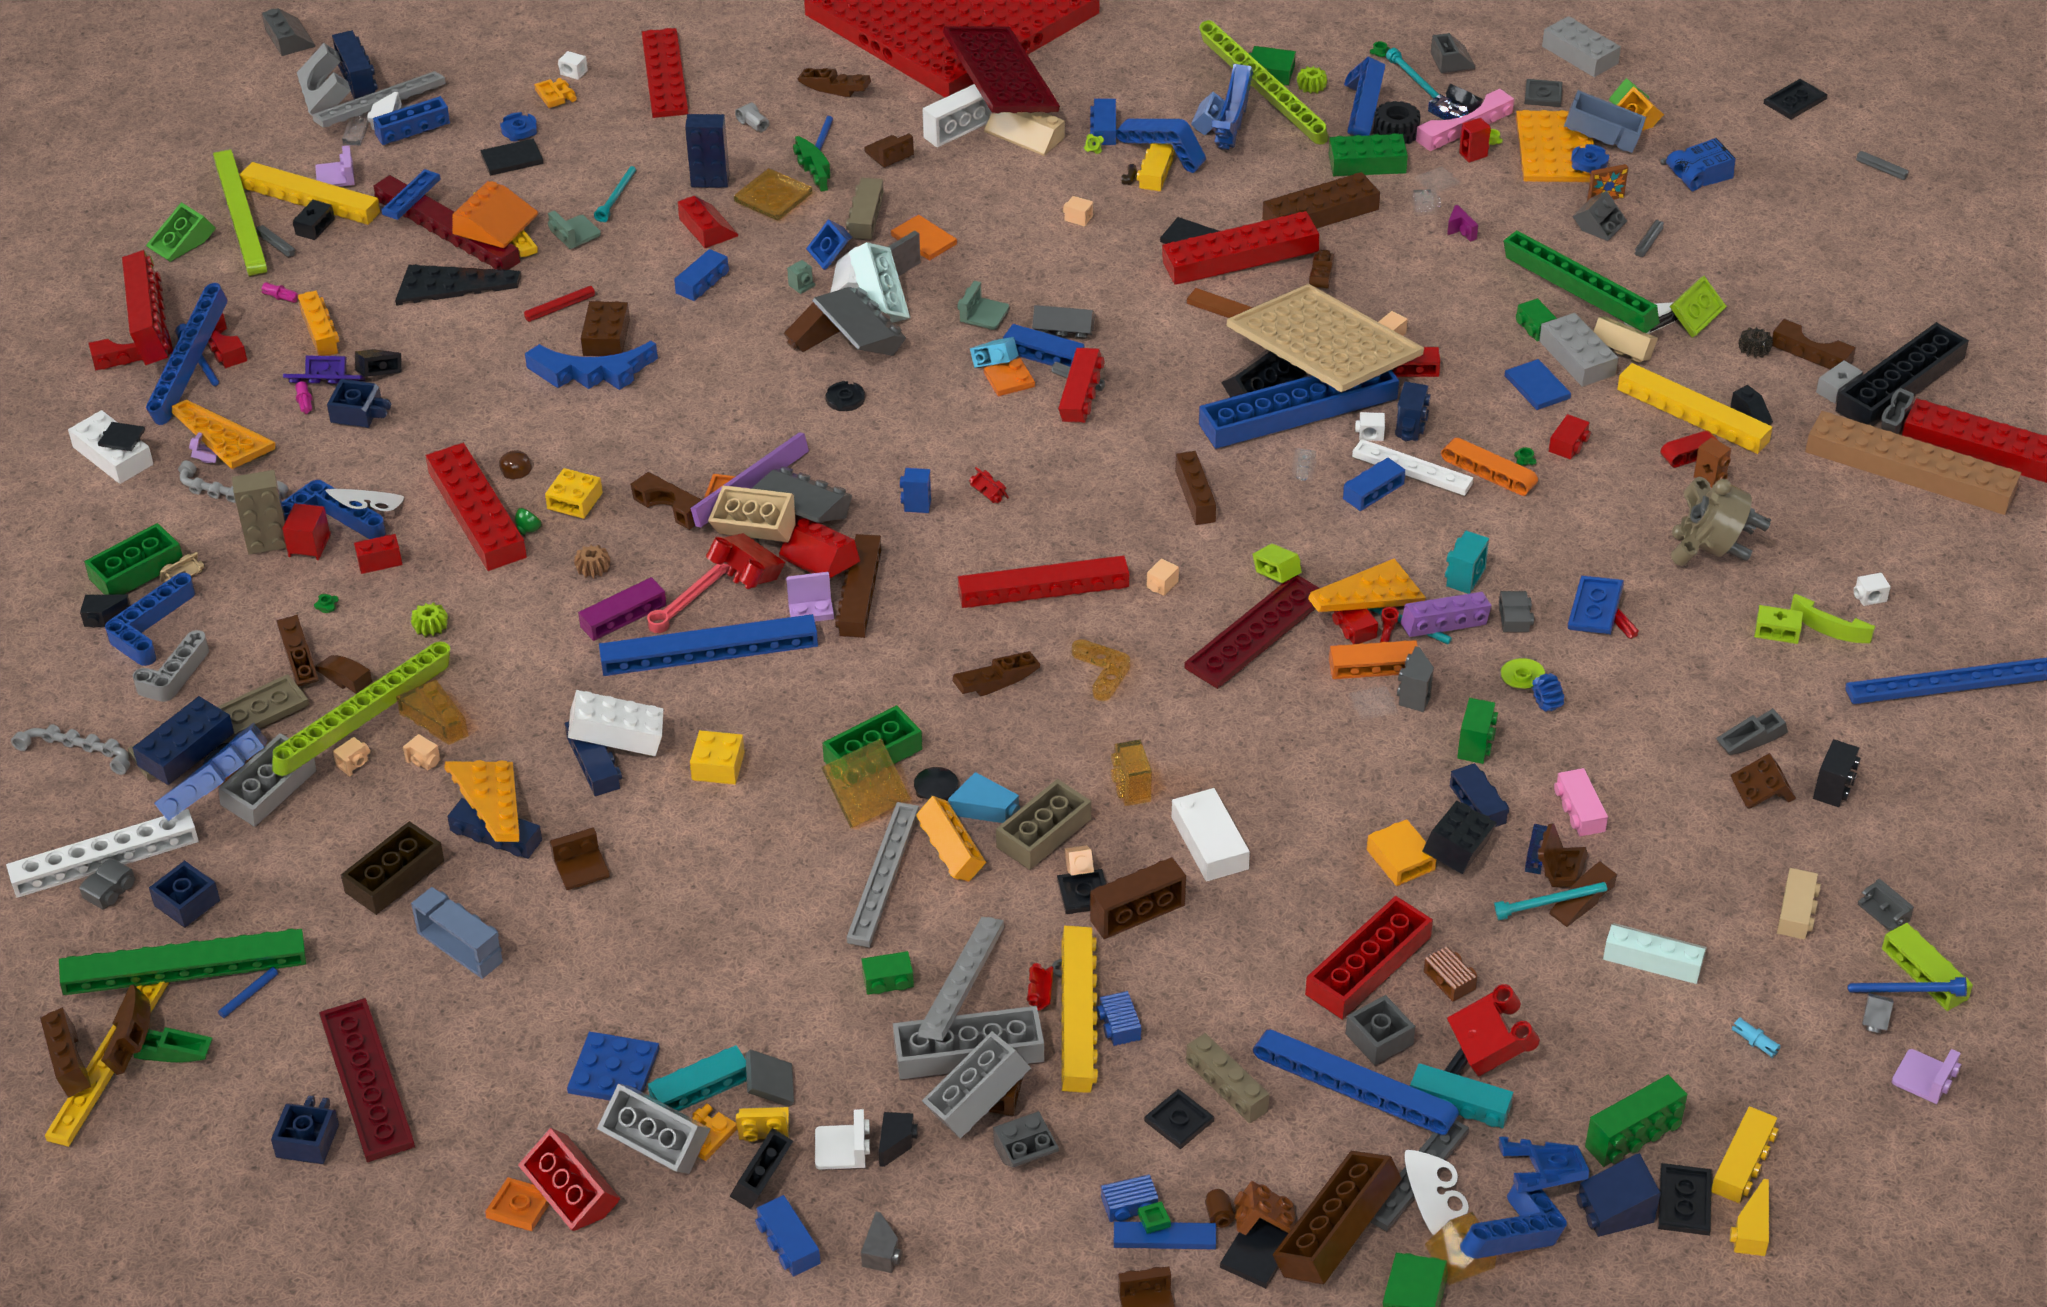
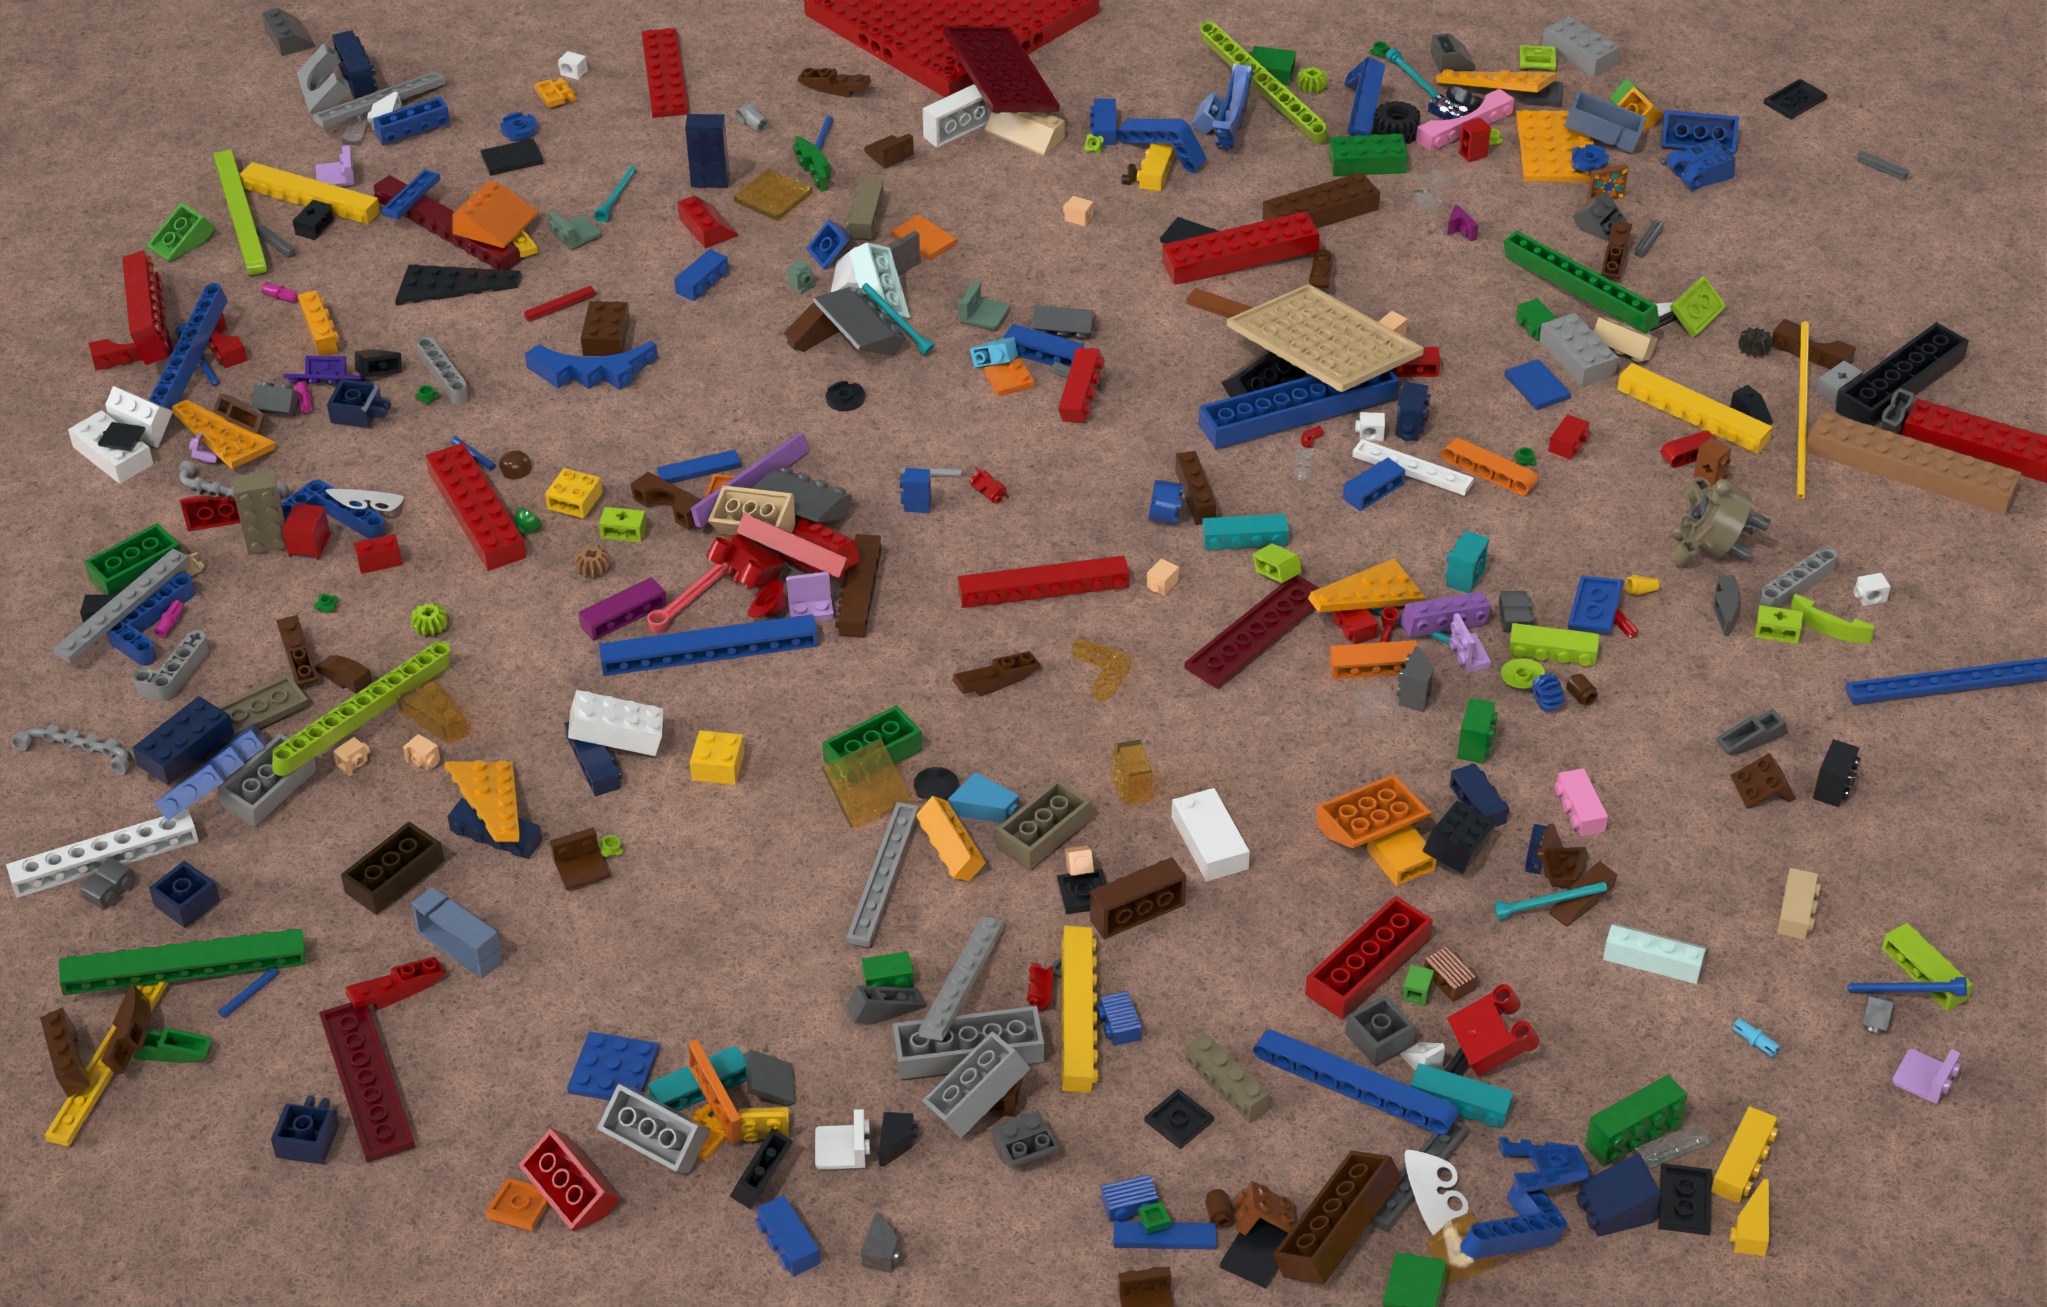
dark grey hinge [1857,878,1914,931] -> none
none -> light grey plate [53,549,190,663]
none -> white slope [106,386,173,448]
none -> dark pink axle [153,600,184,638]
none -> red wedge [180,496,241,532]
none -> reddish brown slope [213,394,266,434]
none -> dark grey brick [251,382,300,415]
none -> red slope [345,956,445,1010]
none -> green plate [415,385,439,404]
none -> light grey beam [416,336,469,405]
none -> blue bar [451,436,496,471]
none -> lime plate [598,835,623,857]
none -> lime brick [599,507,647,542]
none -> blue tile [656,450,741,483]
none -> orange tile [688,1039,741,1145]
none -> tile [736,513,850,579]
none -> red piece [748,580,787,618]
none -> dark grey slope [846,985,926,1024]
none -> teal piece [862,283,935,355]
none -> light grey bar [900,467,962,477]
none -> blue brick [1148,480,1184,525]
none -> teal brick [1202,514,1289,550]
none -> red arm [1301,426,1323,447]
none -> orange slope [1316,774,1431,848]
none -> white slope [1400,1042,1445,1071]
none -> bright green brick [1402,965,1434,1006]
none -> light orange wing [1436,69,1557,92]
none -> lavender bracket [1449,613,1491,672]
none -> lime brick [1508,623,1599,666]
none -> lime plate [1519,45,1556,72]
none -> reddish brown brick [1566,674,1598,706]
none -> reddish brown slope [1601,221,1632,279]
none -> yellow cone [1626,575,1659,596]
none -> clear plate [1634,1123,1712,1169]
none -> blue slope [1661,110,1739,154]
none -> dark grey slope [1713,575,1739,636]
none -> light grey beam [1759,547,1837,608]
none -> yellow piece [1797,321,1809,499]

